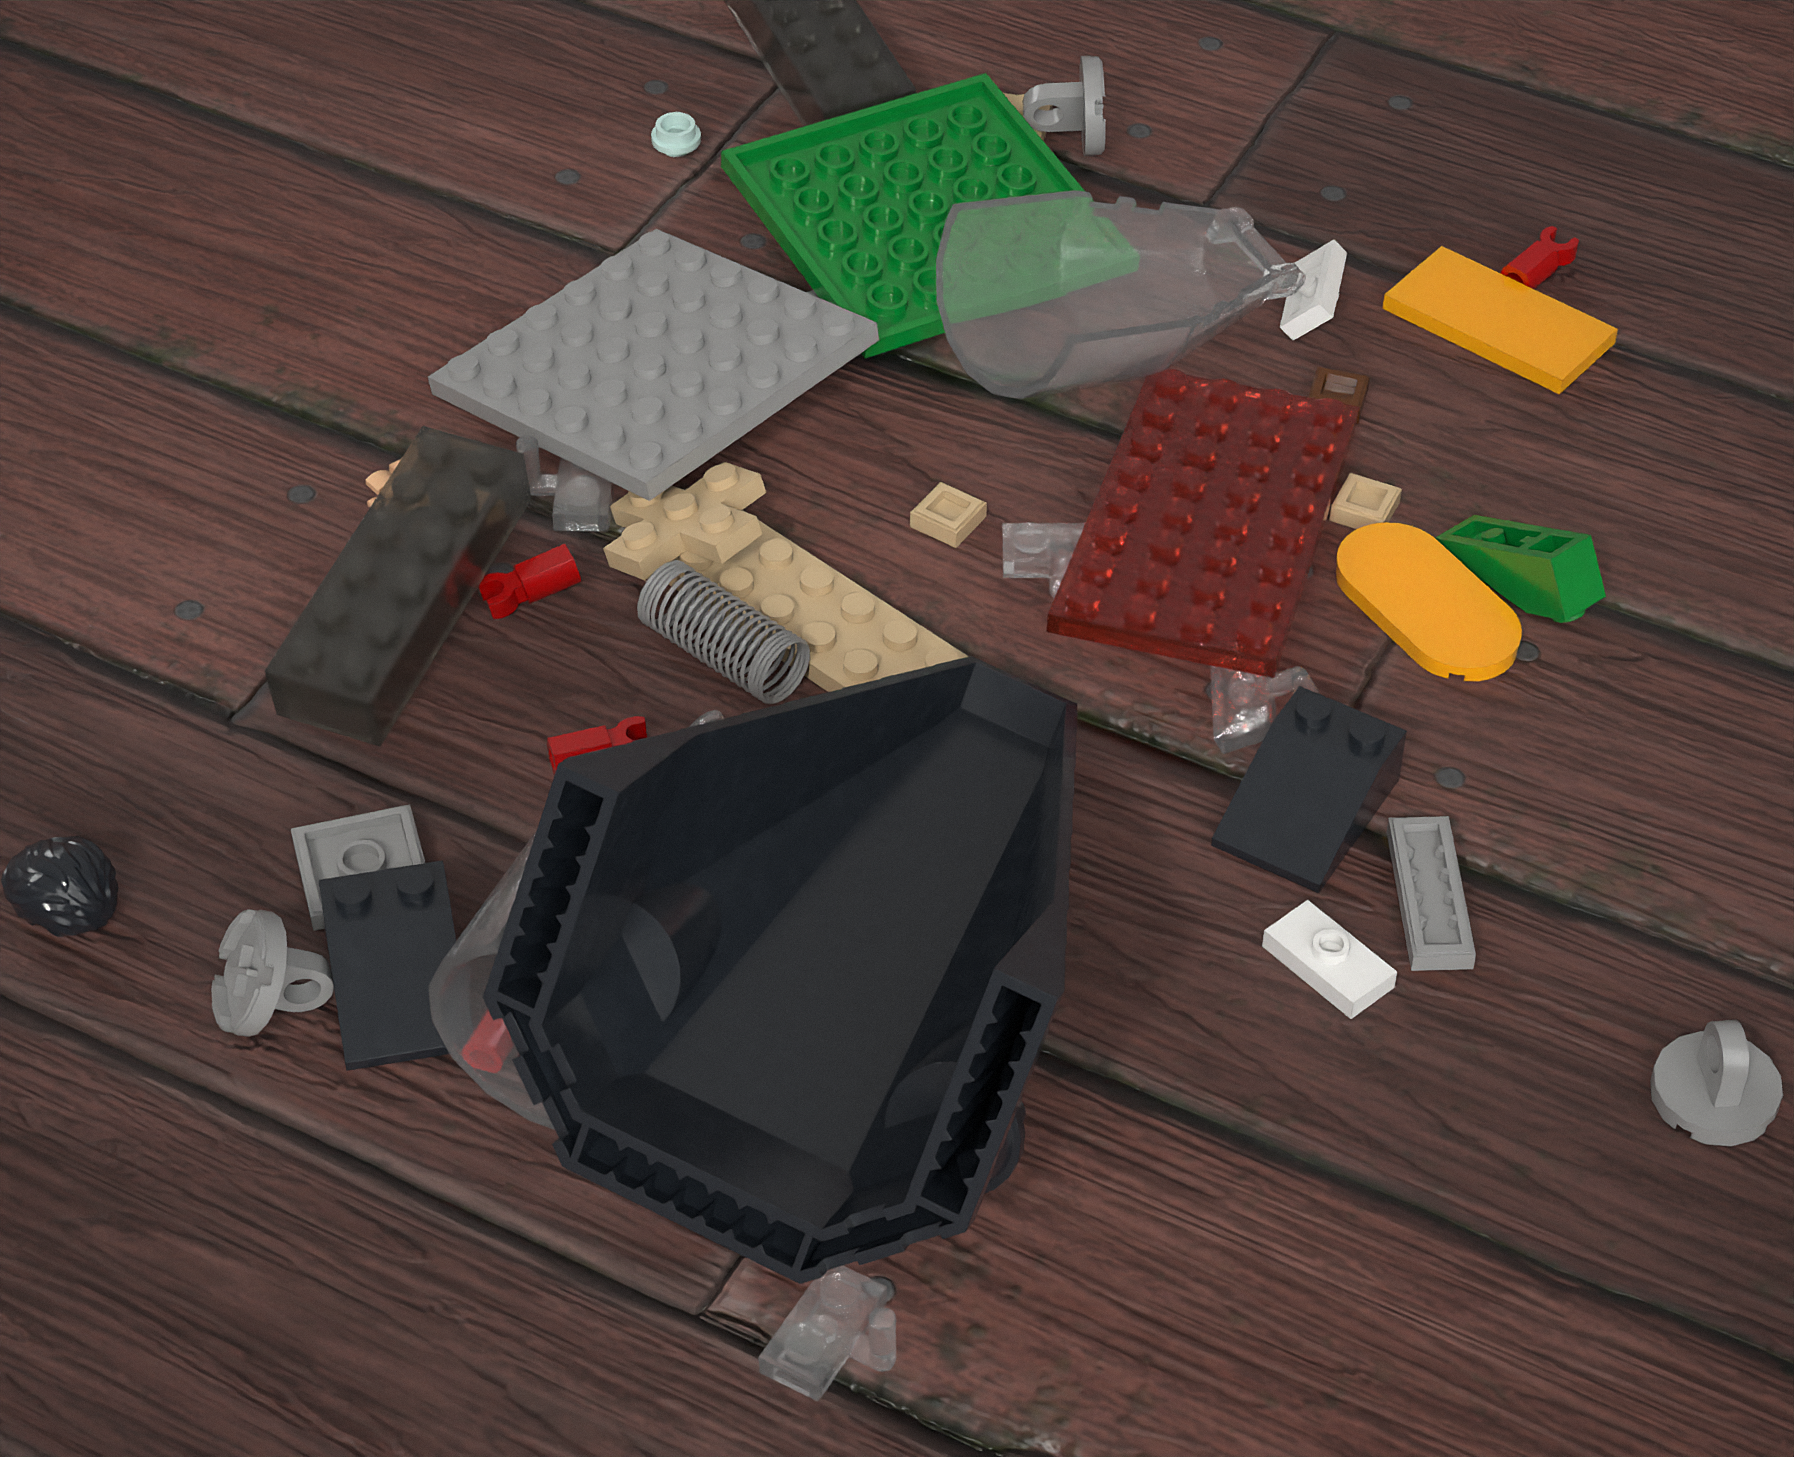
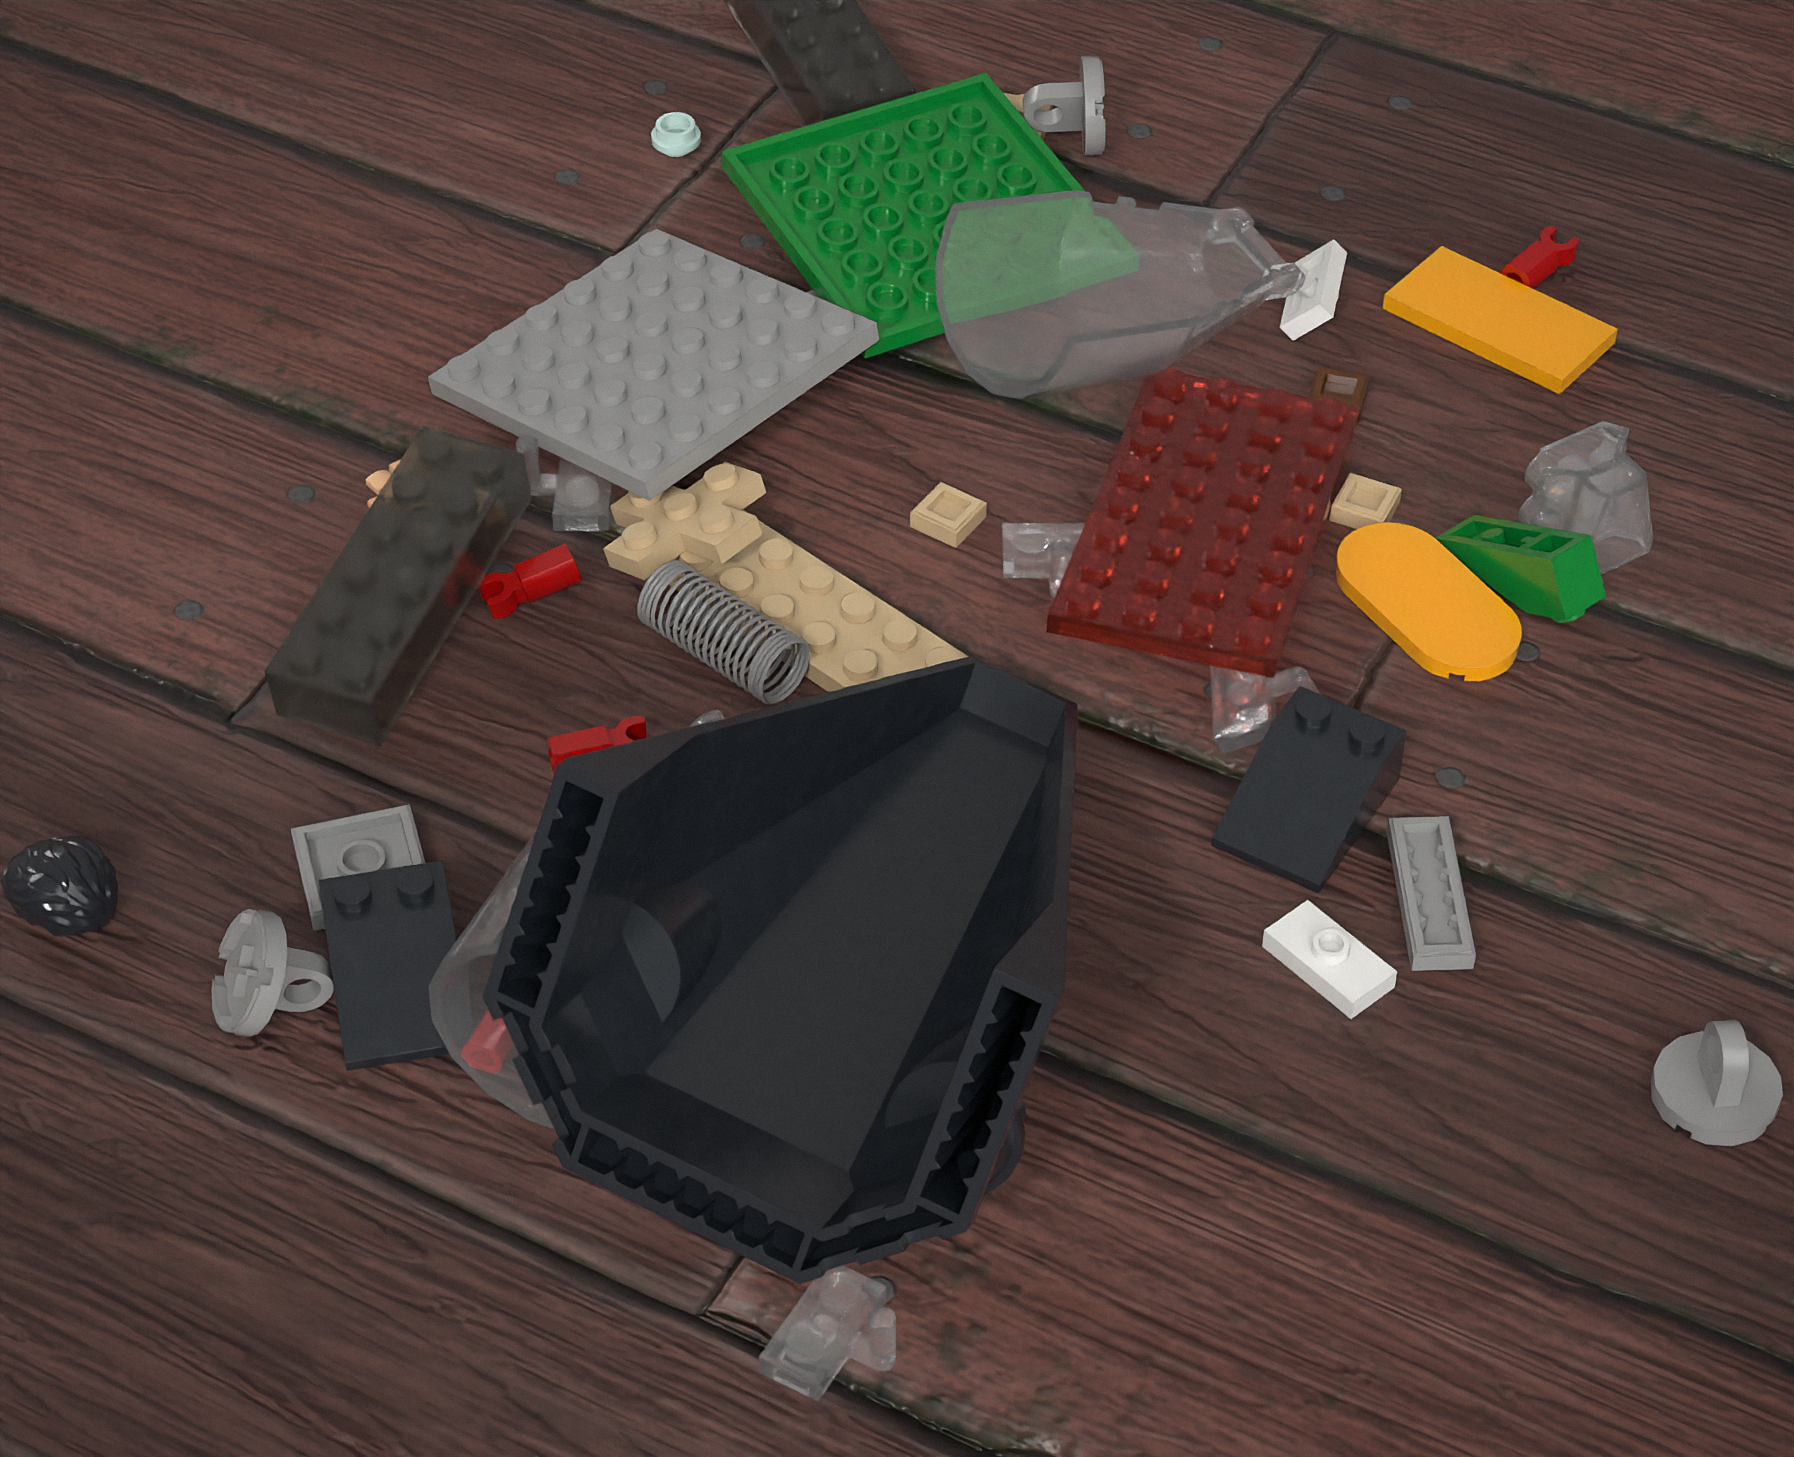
none -> clear piece [1517,421,1653,574]

